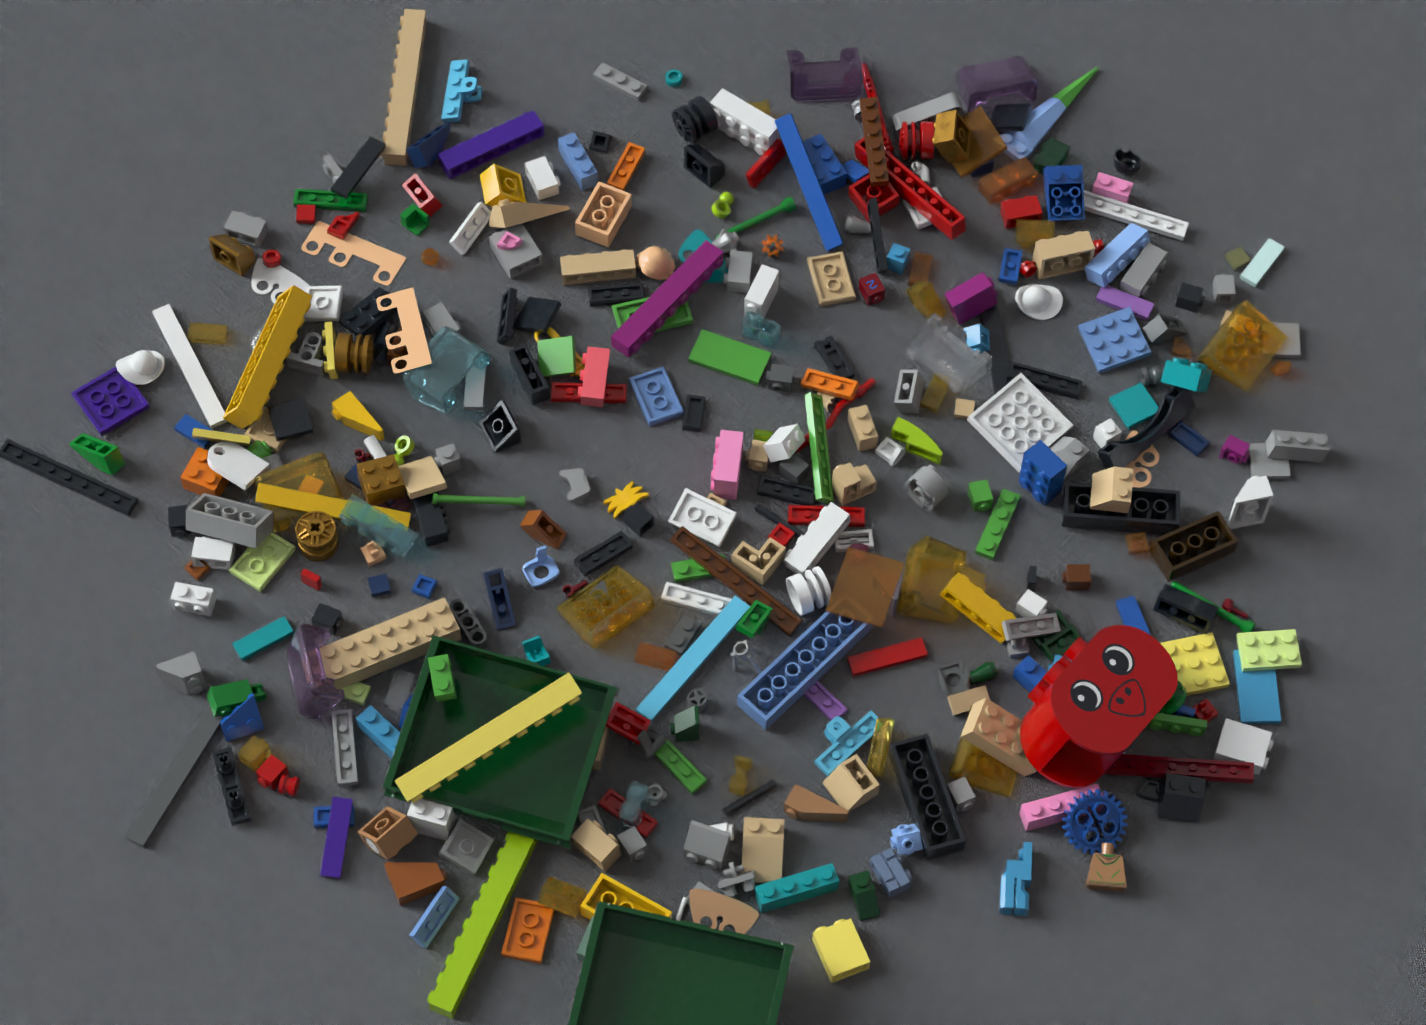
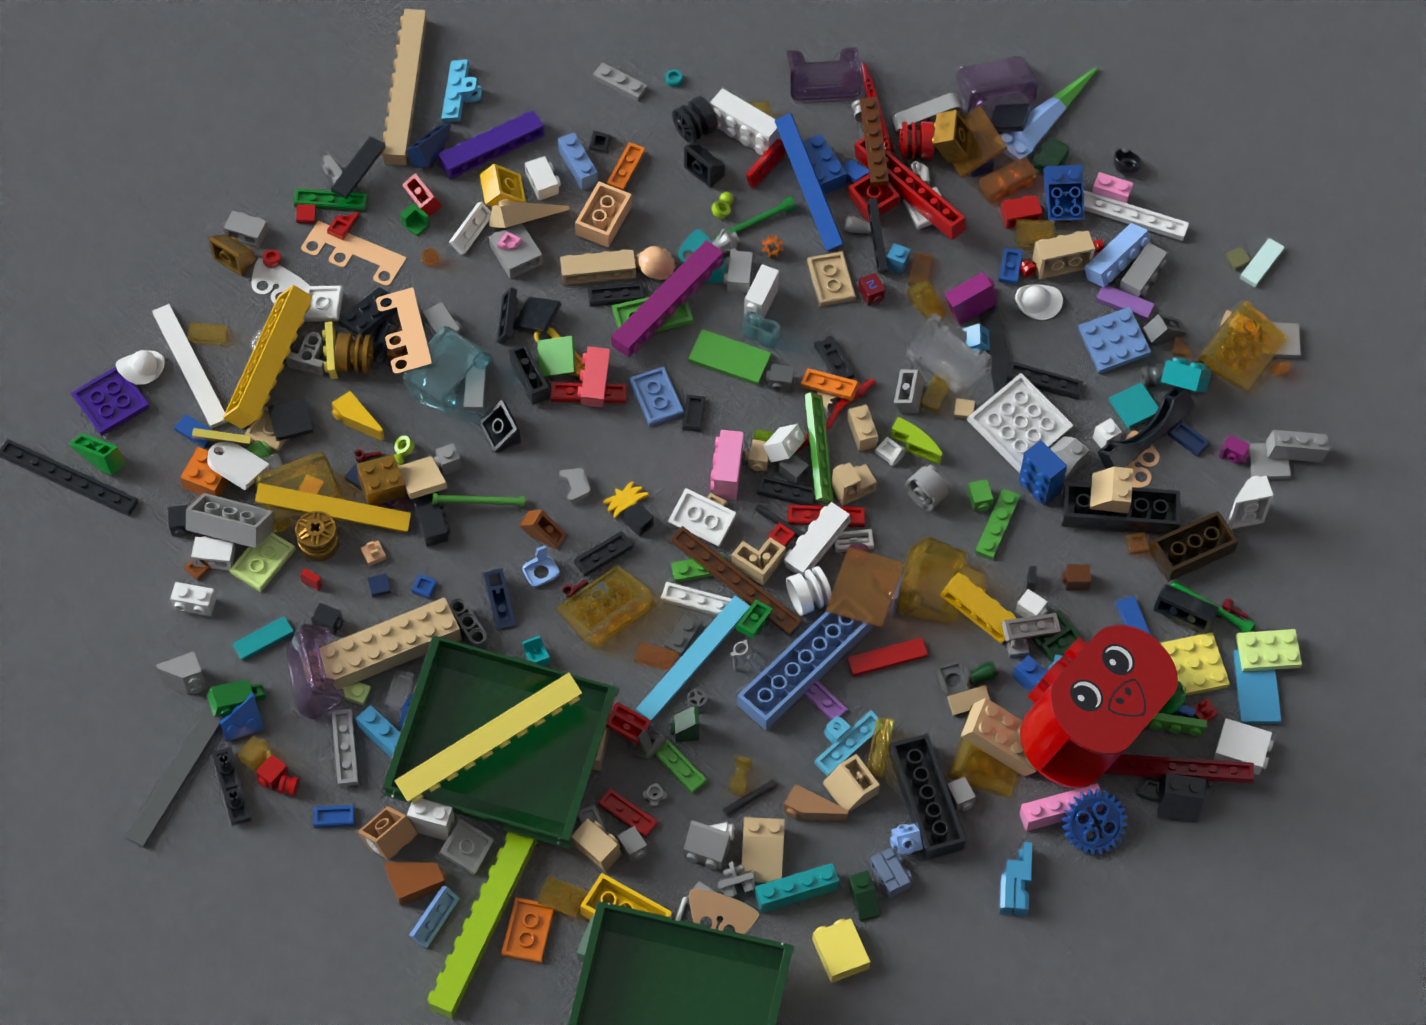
dark purple tile [320,797,353,879] -> none
clear light blue brick [339,494,419,557] -> none
white bar [364,435,387,459] -> none
bright green brick [428,654,457,702] -> none
clear light blue brick [619,781,650,828] -> none
medium nougat torso [1085,843,1126,892] -> none
black brick [1175,282,1205,313] -> none
light grey brick [1212,274,1236,304] -> none

